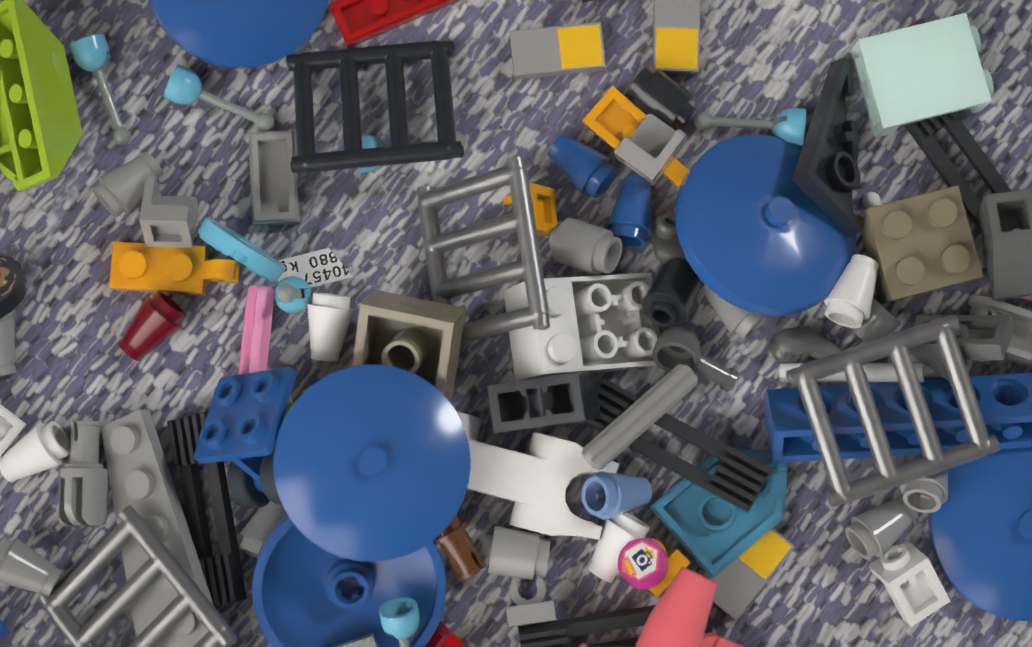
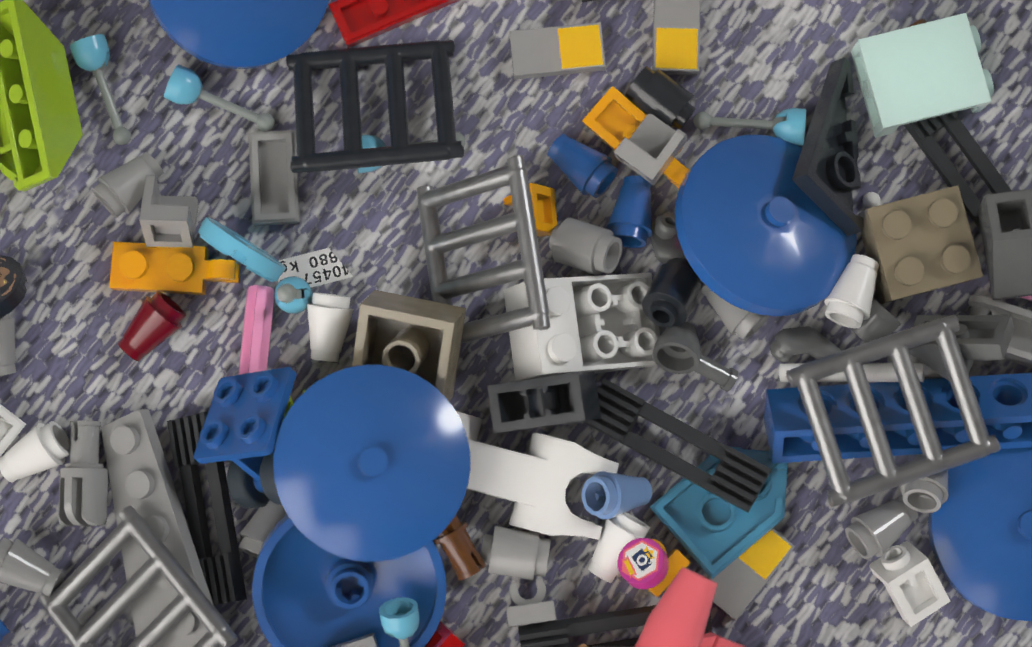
light grey axle [582,364,698,470] -> none

